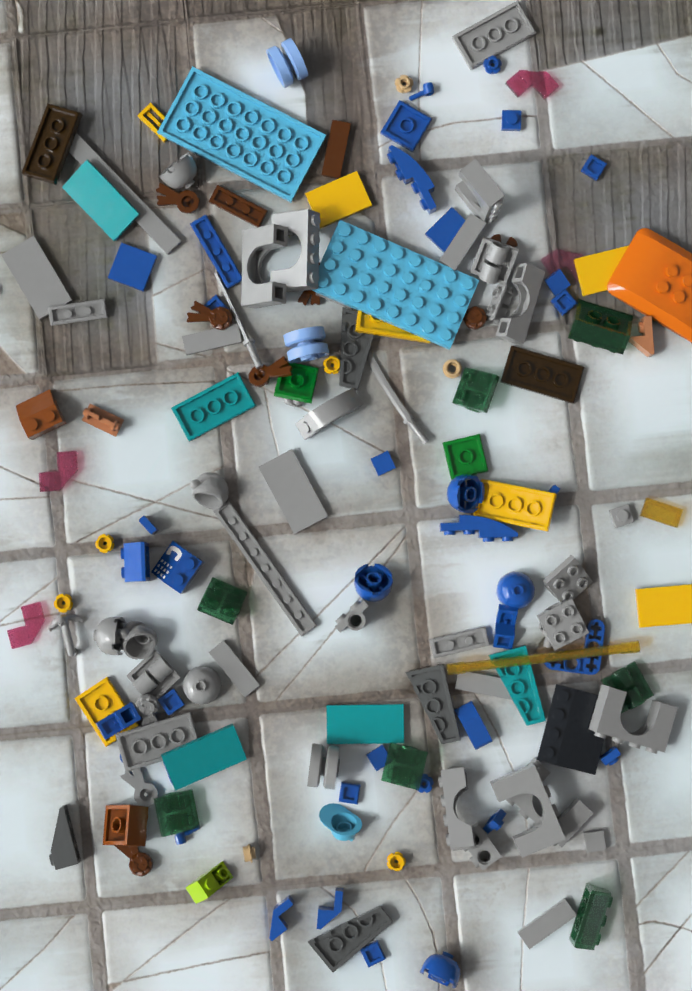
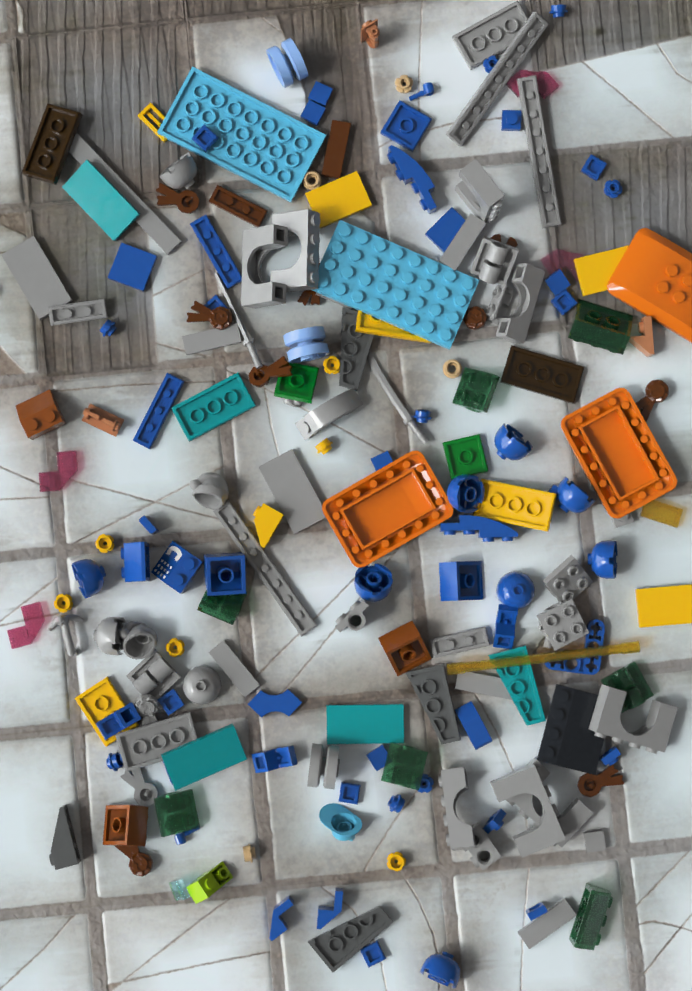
none -> blue cylinder [71,559,106,599]
none -> blue plate [100,320,117,337]
none -> blue plate [106,753,123,771]
none -> blue tile [133,373,184,449]
none -> yellow plate [166,638,185,657]
none -> clear light blue tile [169,879,190,901]
none -> blue tile [192,124,219,152]
none -> blue slope [203,552,246,596]
none -> blue tile [248,689,302,718]
none -> blue slope [251,745,298,773]
none -> yellow slope [253,503,284,548]
none -> blue tile [300,100,326,126]
none -> tan plate [303,171,321,190]
none -> blue tile [308,81,333,107]
none -> yellow plate [315,438,333,455]
none -> orange wedge [322,451,454,568]
none -> nougat hinge [360,19,380,49]
none -> dark orange slope [378,621,432,676]
none -> blue plate [388,794,405,813]
none -> blue plate [413,409,432,423]
none -> blue slope [439,561,483,601]
none -> light grey tile [446,12,549,146]
none -> blue cylinder [494,423,533,460]
none -> light grey tile [517,75,562,229]
none -> blue tile [526,902,548,921]
none -> blue plate [549,4,568,18]
none -> blue cylinder [556,477,595,513]
none -> orange wedge [561,388,677,519]
none -> reddish brown piece [577,764,624,797]
none -> blue cylinder [588,540,618,579]
none -> blue plate [604,180,623,198]
none -> reddish brown piece [636,380,669,422]

